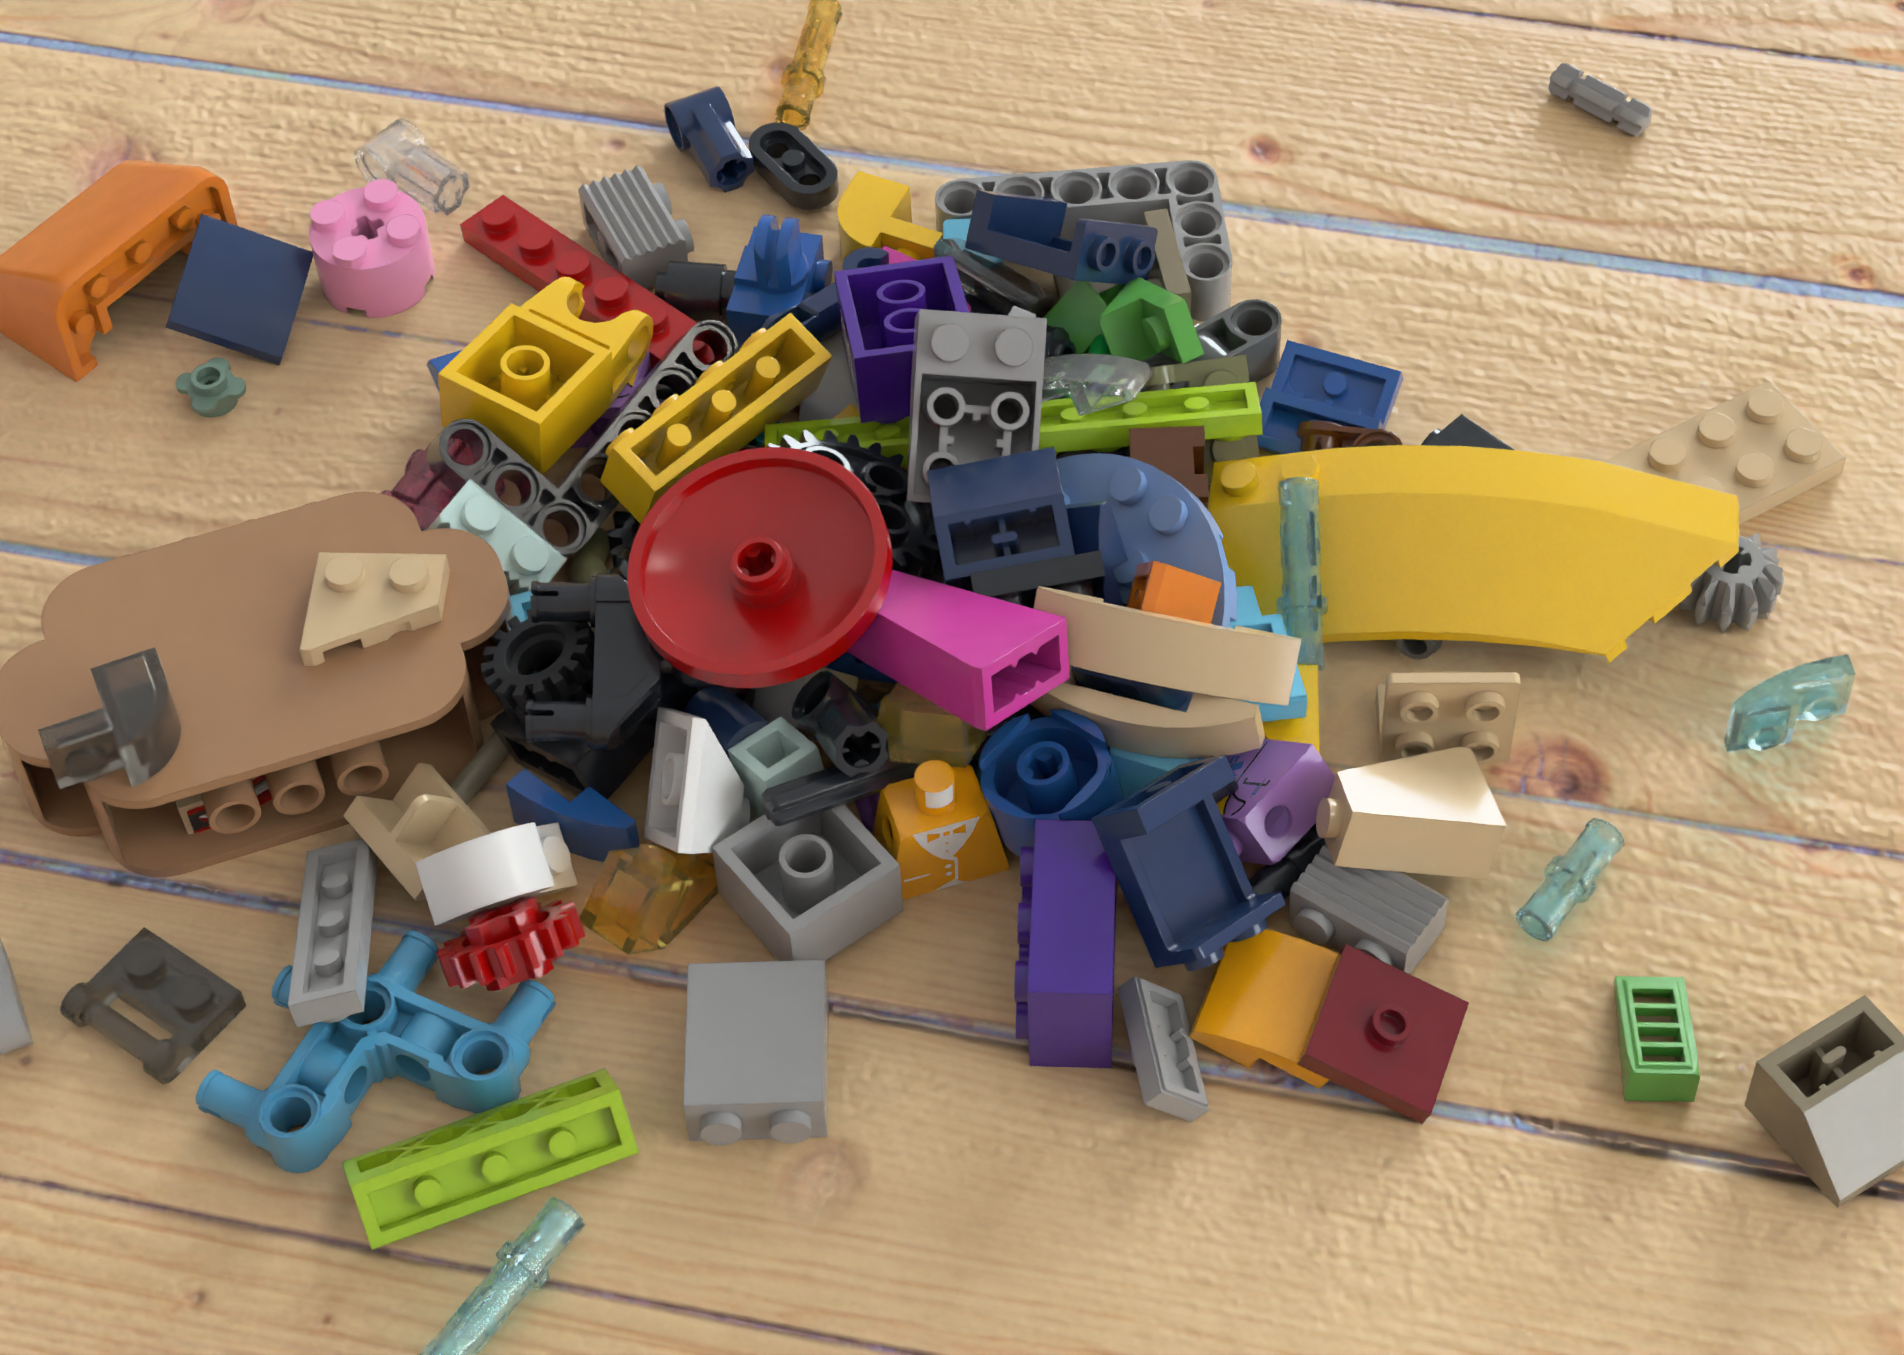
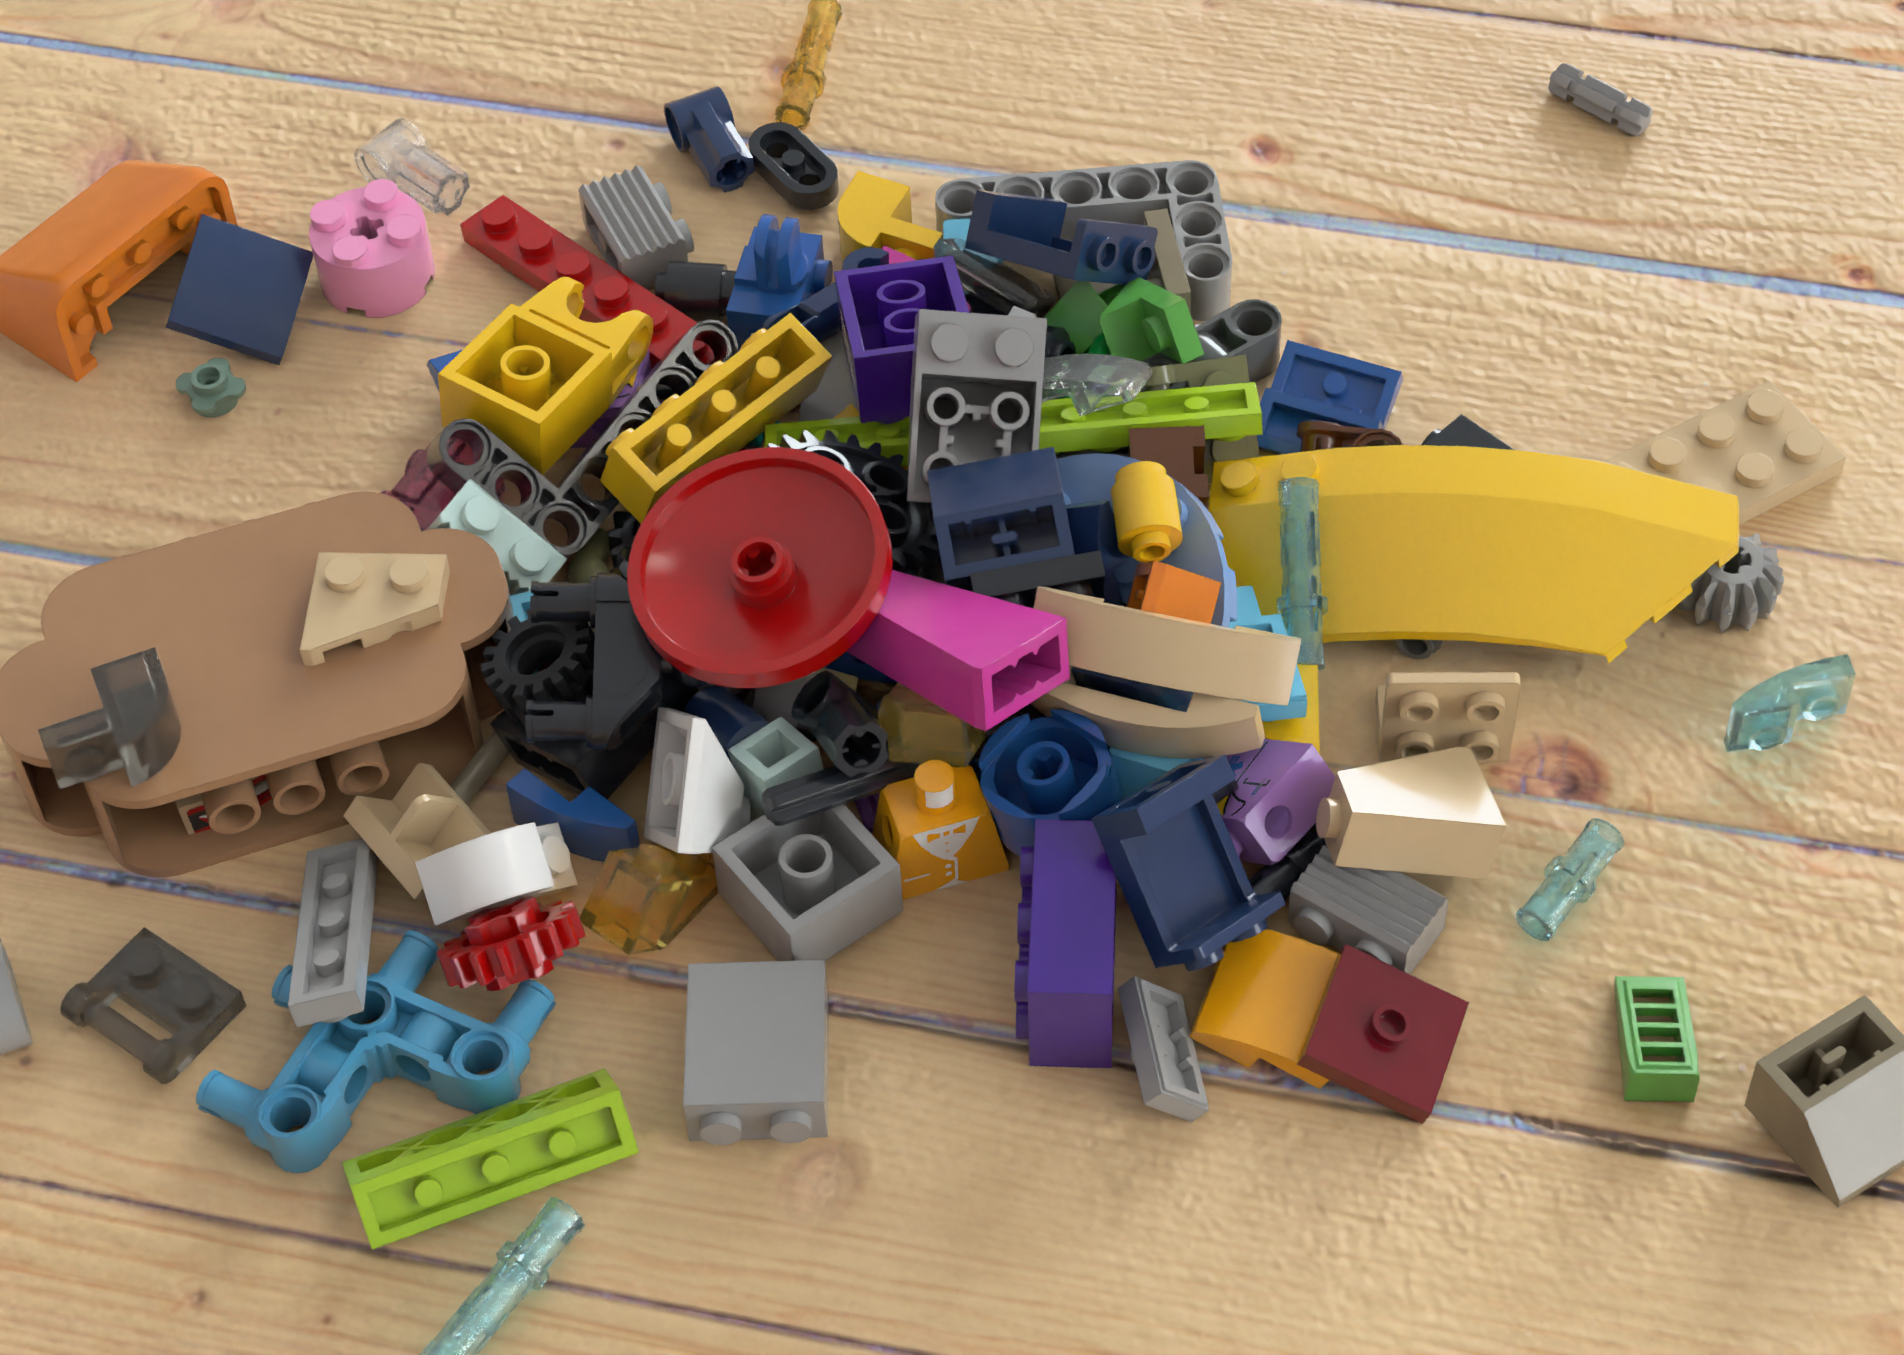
none -> yellow brick [1110,461,1183,563]

